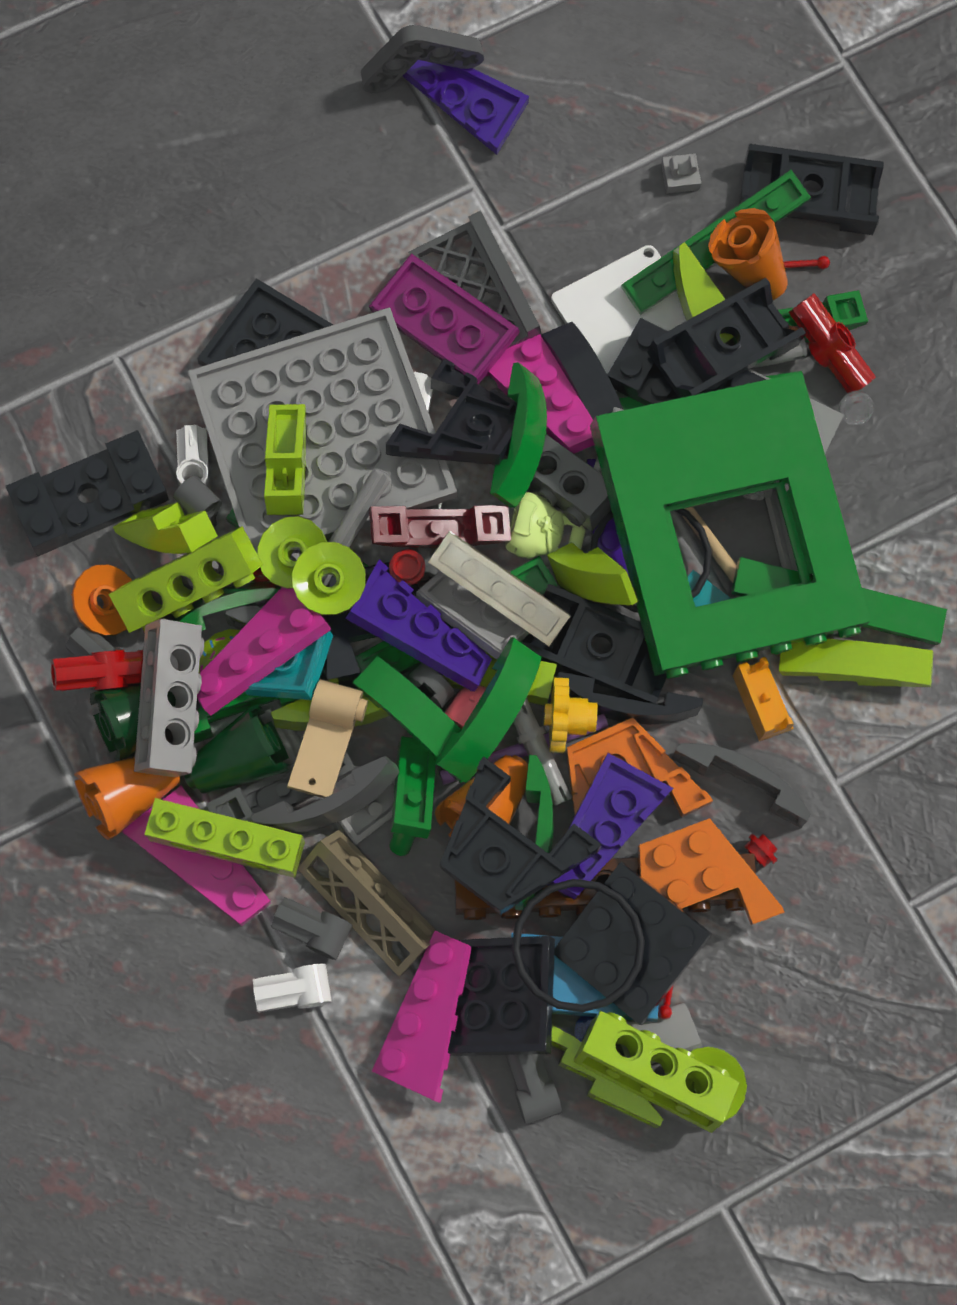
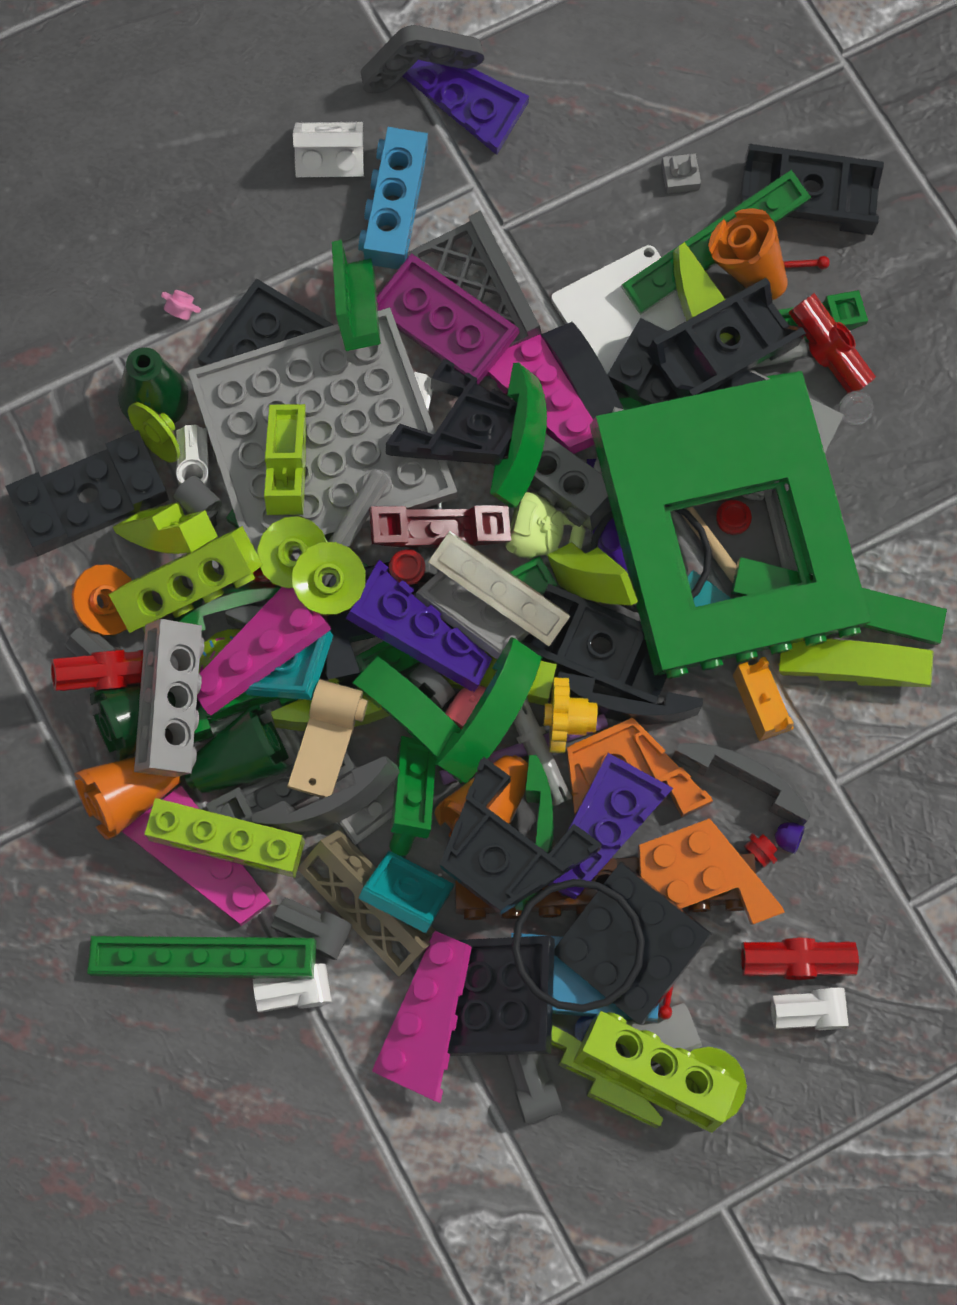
none -> green tile [87,936,316,979]
none -> dark green cone [118,347,188,423]
none -> lime dish [128,402,180,463]
none -> bright pink plate [161,290,201,320]
none -> white bracket [293,122,364,177]
none -> green fence [332,240,381,351]
none -> dark azure brick [358,127,428,270]
none -> teal plate [358,851,454,933]
none -> red plate [716,500,752,535]
none -> red piece [741,938,859,980]
none -> white piece [770,988,849,1030]
none -> dark purple hinge [775,822,805,854]

